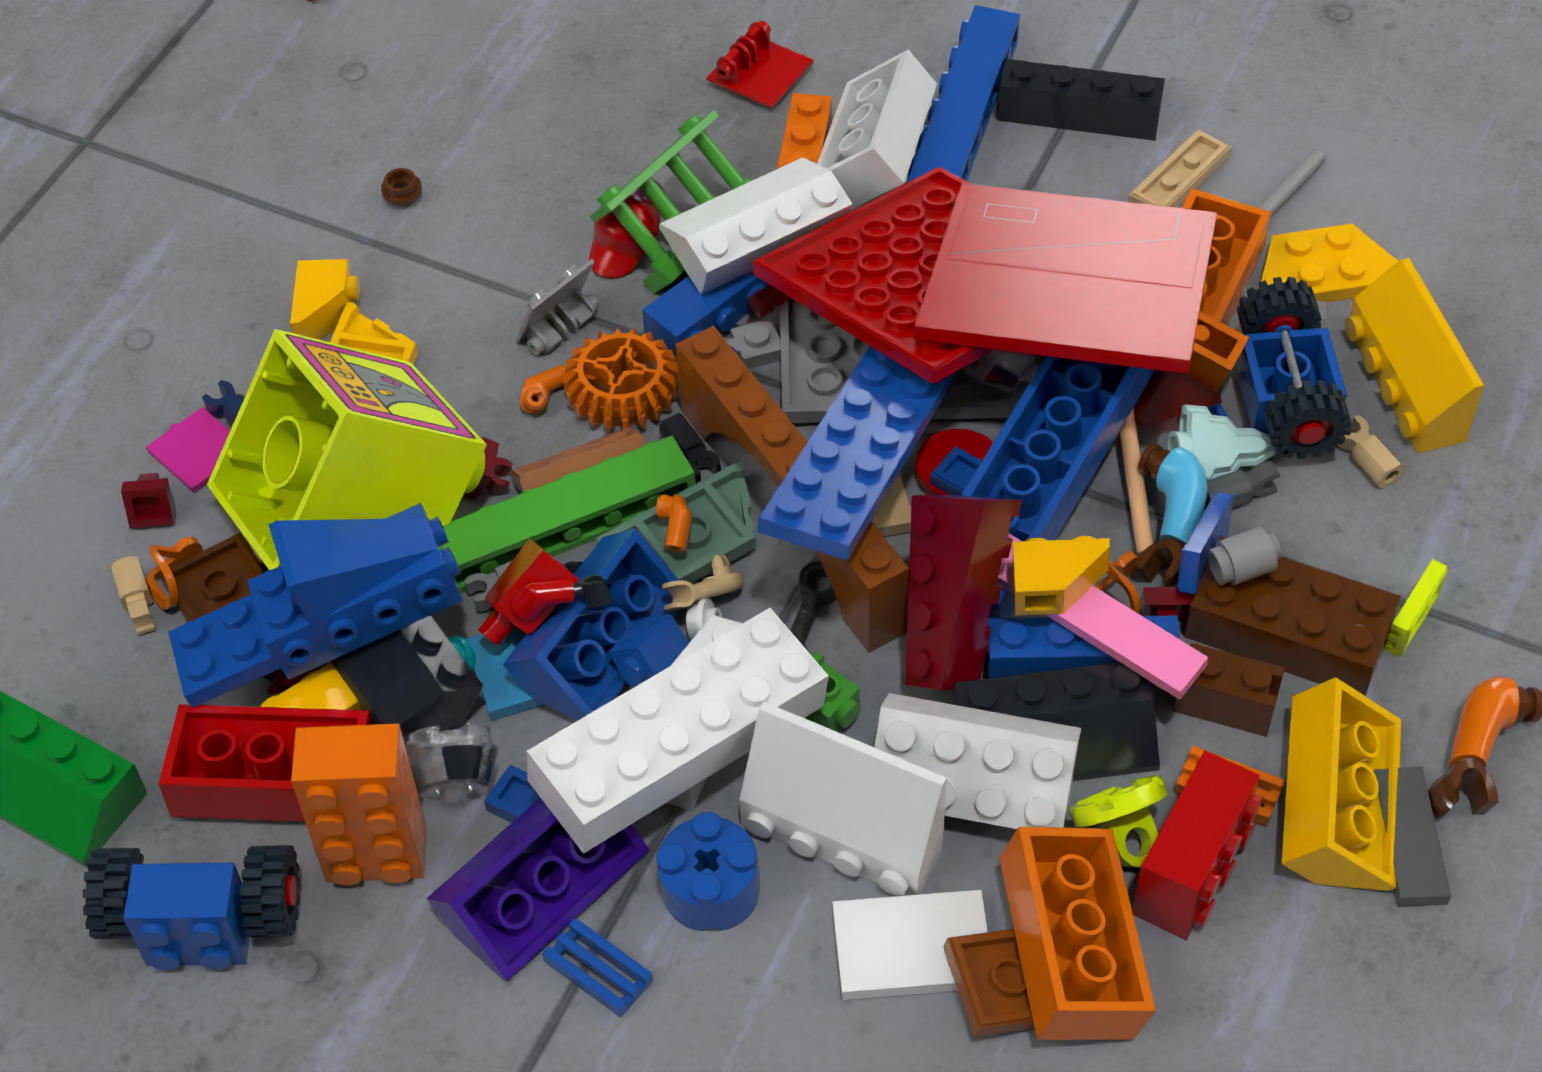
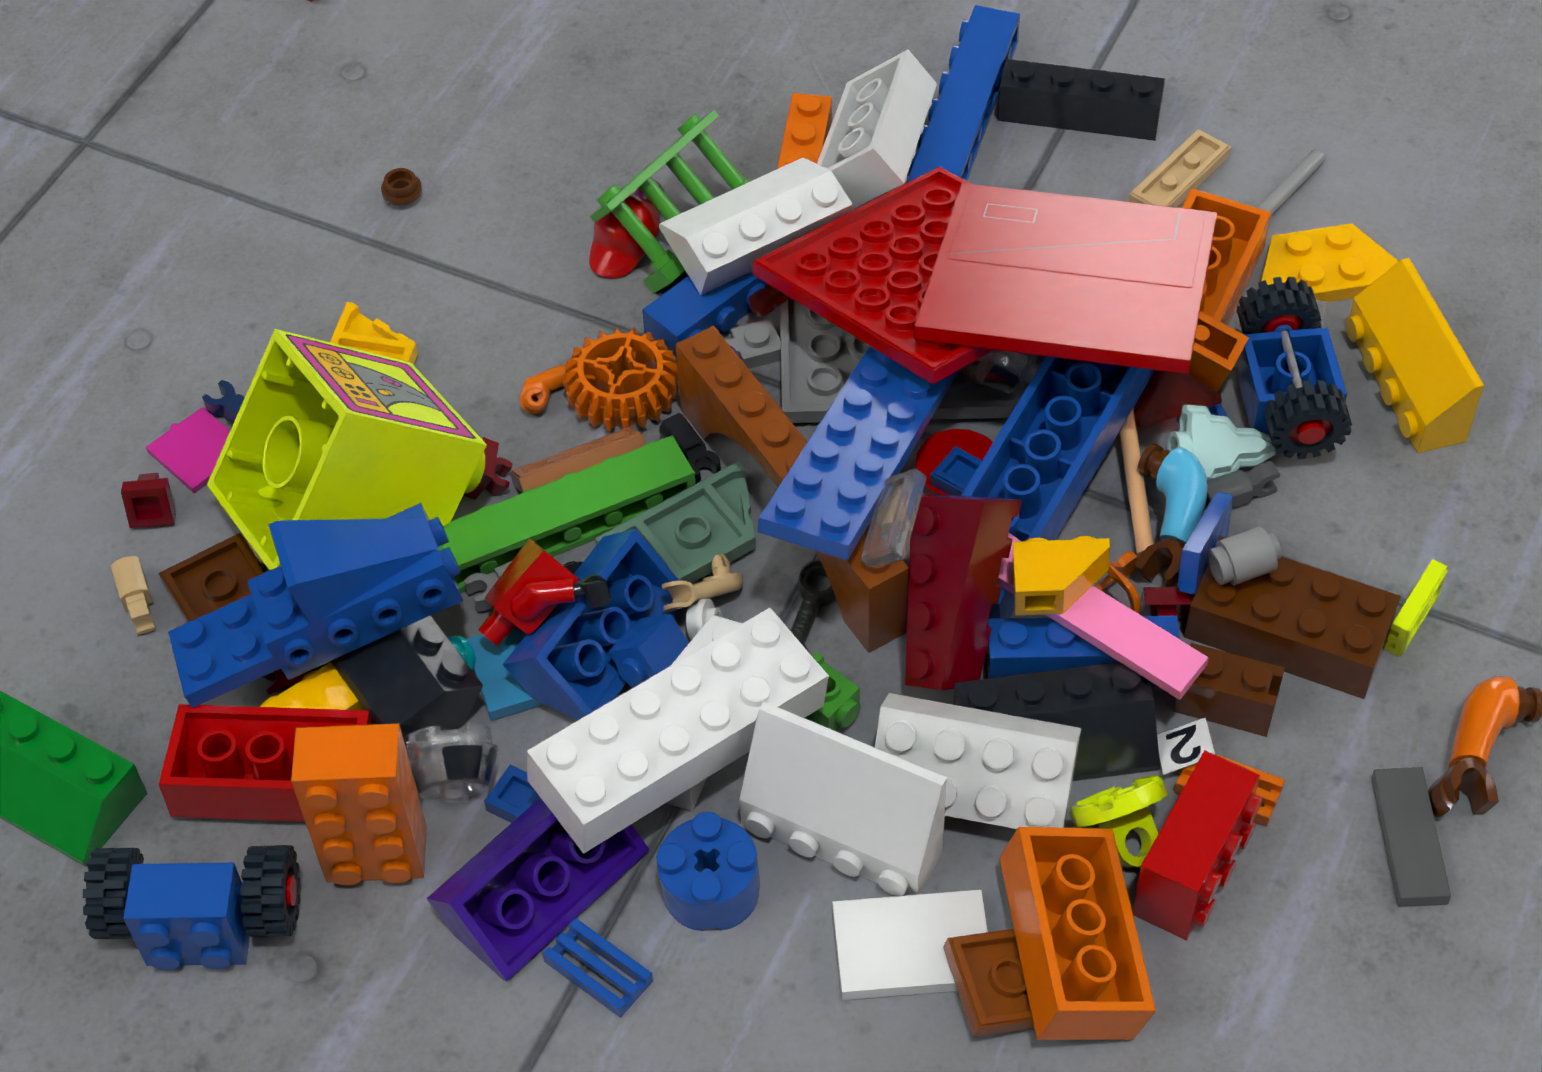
orange piece [147,536,202,610] -> none
yellow slope [290,259,360,340] -> none
light grey hinge [515,259,599,355] -> none
orange arm [656,494,692,553] -> none
red hinge [706,21,814,109] -> none
yellow slope [1282,677,1401,891] -> none
tan bar [1336,415,1404,489] -> none
none -> clear tile [861,469,927,568]
none -> white sticker [1157,718,1215,775]

